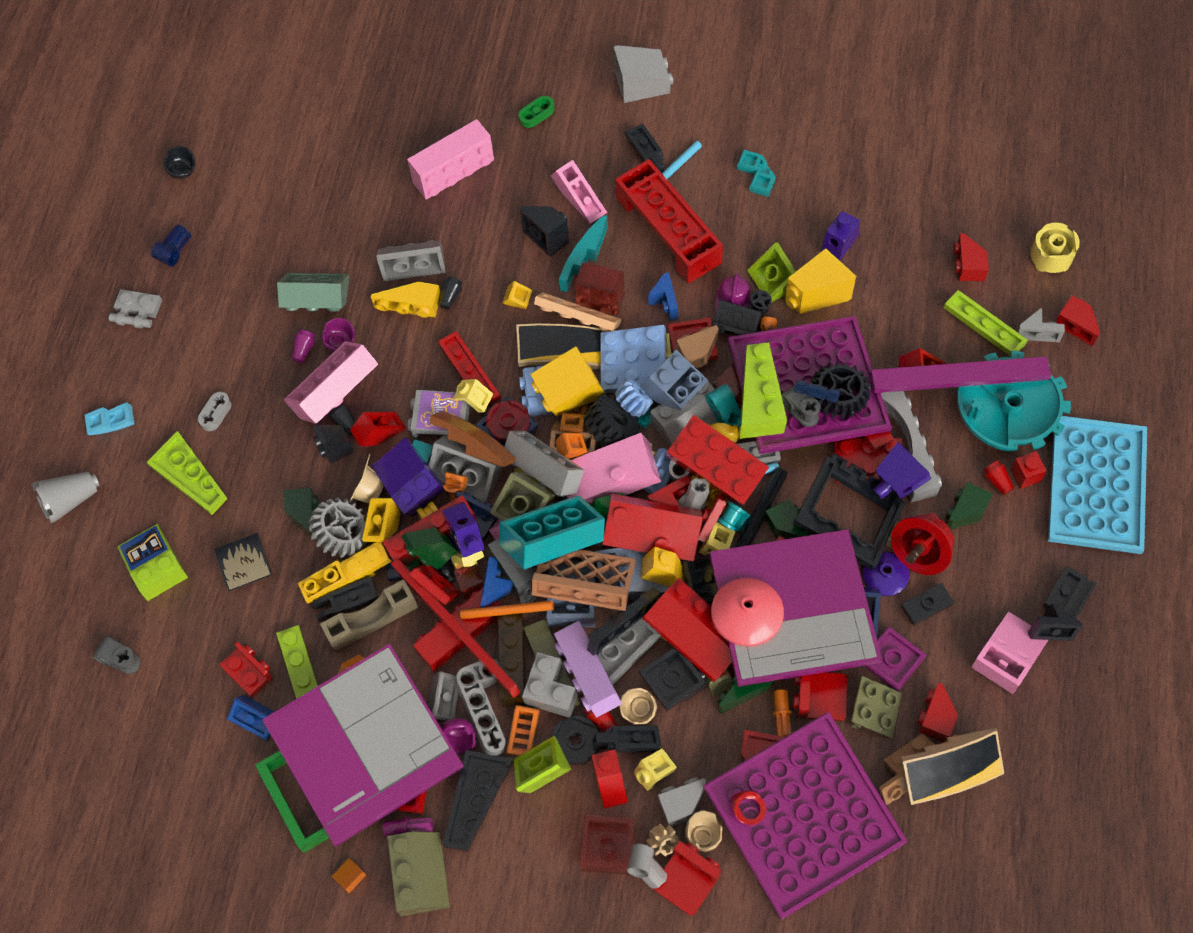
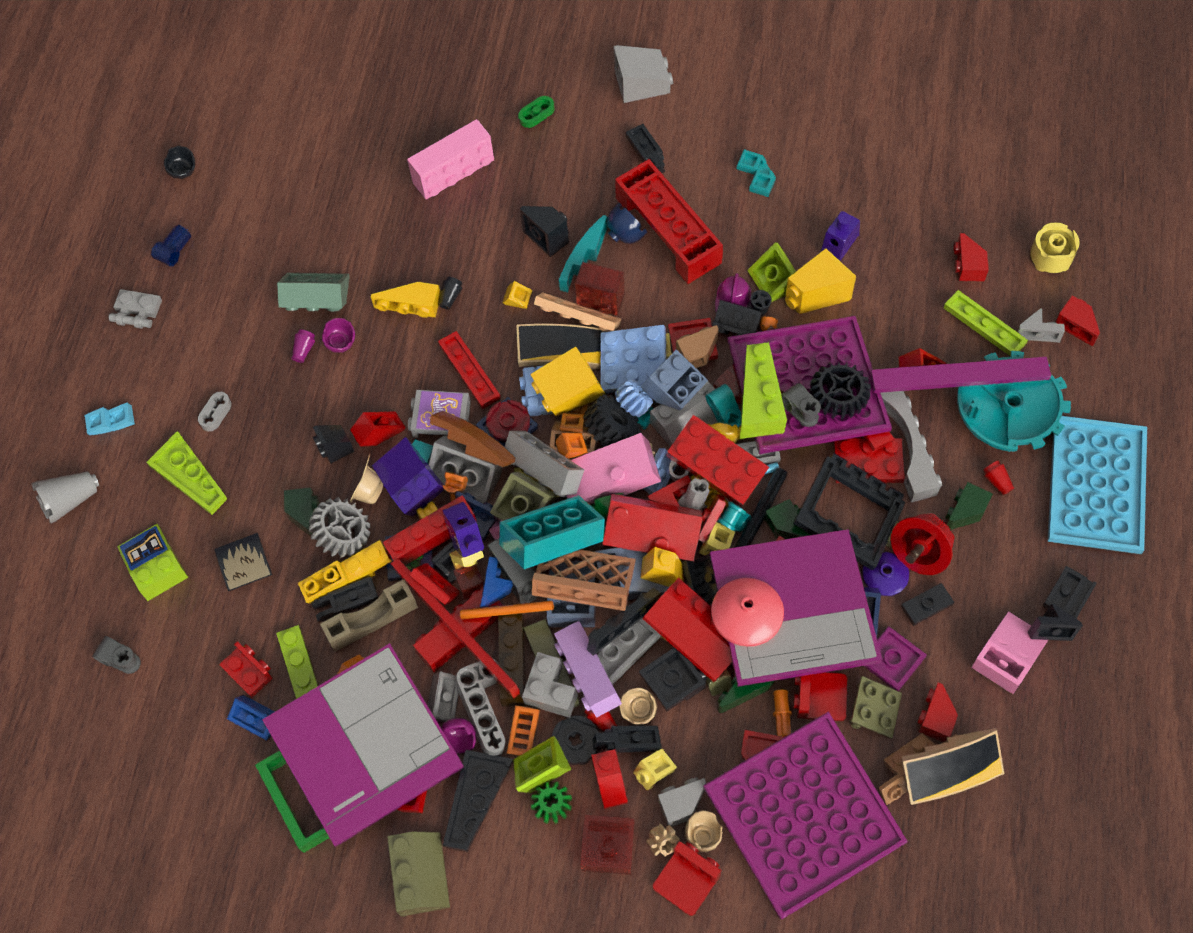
bright pink brick [284,341,378,424] -> none
black cone [328,403,356,436] -> none
orange slope [331,858,366,893] -> none
yellow slope [362,498,401,542] -> none
light grey slope [377,240,446,281] -> none
magenta axle [383,817,433,836] -> none
dark green slope [402,527,458,570] -> none
light yellow bracket [453,379,493,413] -> none
bright pink slope [551,160,607,224] -> none
light grey piece [627,844,667,888] -> none
blue slope [648,272,678,321] -> none
medium azure bar [662,141,702,179] -> none
red piece [731,790,766,825] -> none
dark blue axle [794,380,840,402] -> none
dark purple torso [873,442,932,499] -> none
red brick [1011,451,1047,489] -> none
none -> green gear [531,781,572,824]
none -> dark blue cylinder [607,202,648,244]

